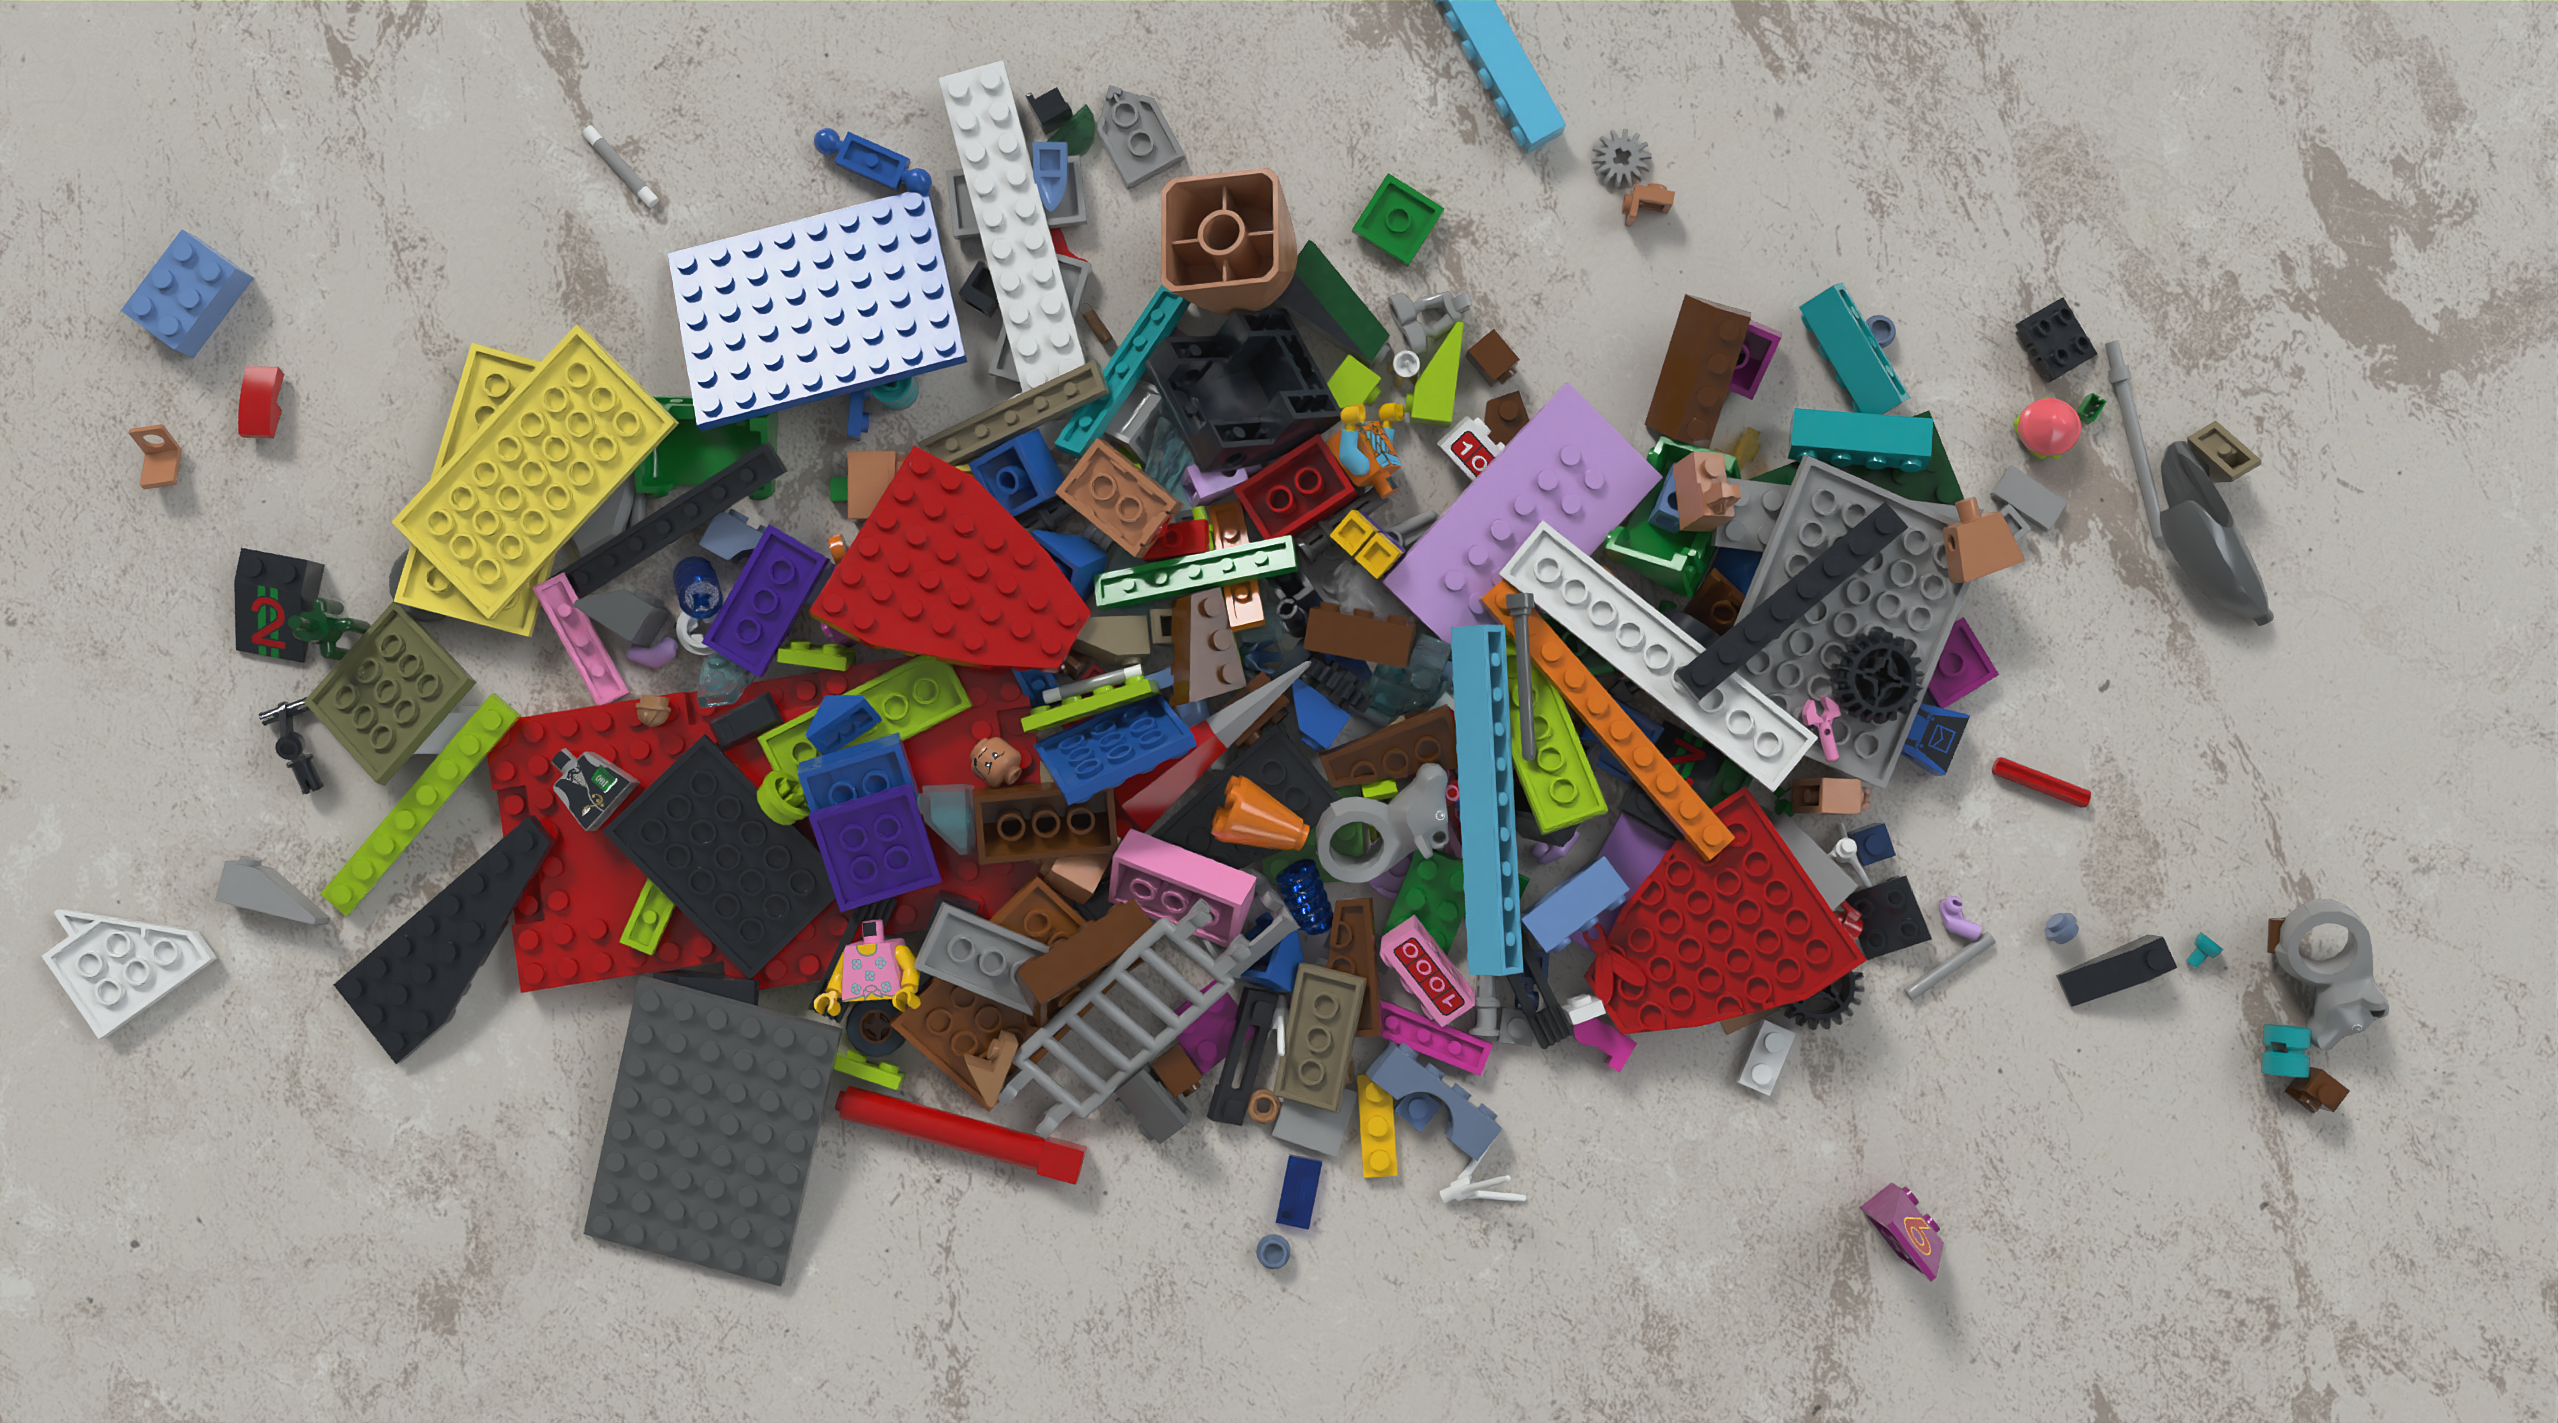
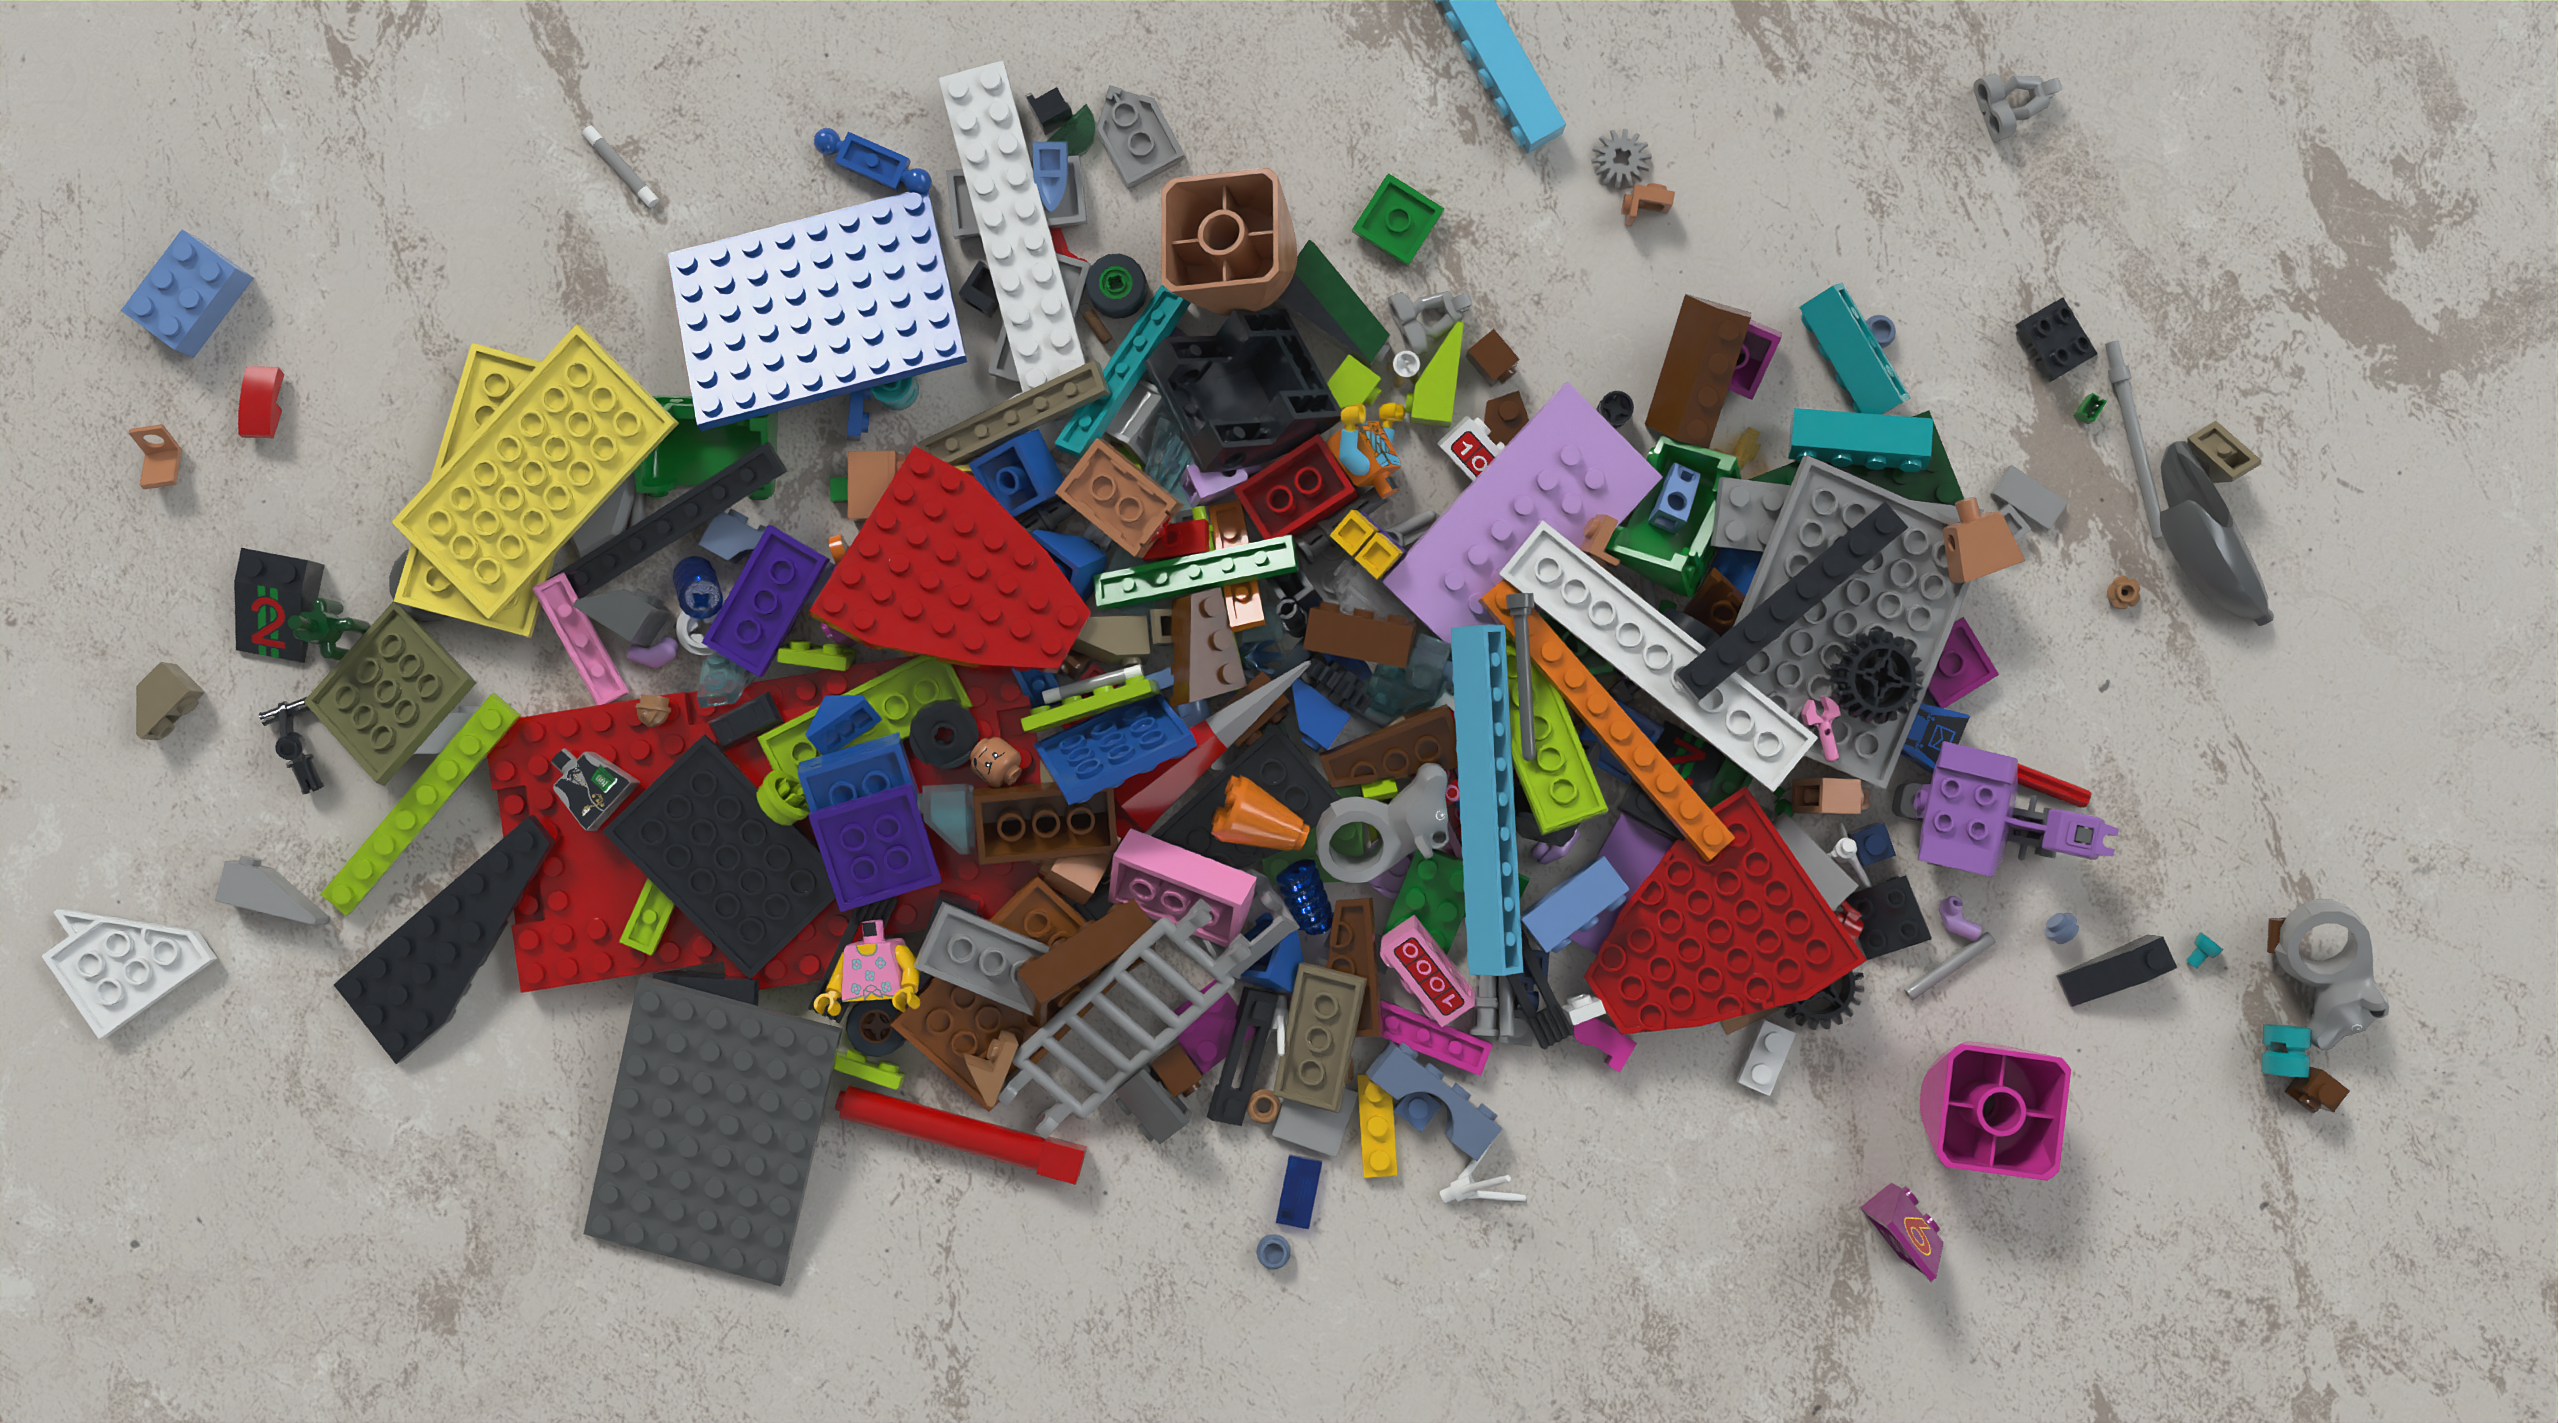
red piece [1582,923,1647,1005] -> none
nougat hinge [1673,451,1741,532] -> none
coral hair [2013,398,2081,460] -> none
none -> dark tan slope [136,662,205,740]
none -> black plate [909,699,979,769]
none -> black wheel [1086,253,1148,319]
none -> light grey bar [1499,975,1514,1037]
none -> nougat bracket [1580,514,1620,569]
none -> black wheel [1596,391,1634,429]
none -> medium lavender piece [1892,741,2119,877]
none -> dark pink piece [1919,1041,2071,1181]
none -> light grey piece [1974,74,2062,142]
none -> medium nougat plate [2107,576,2140,609]

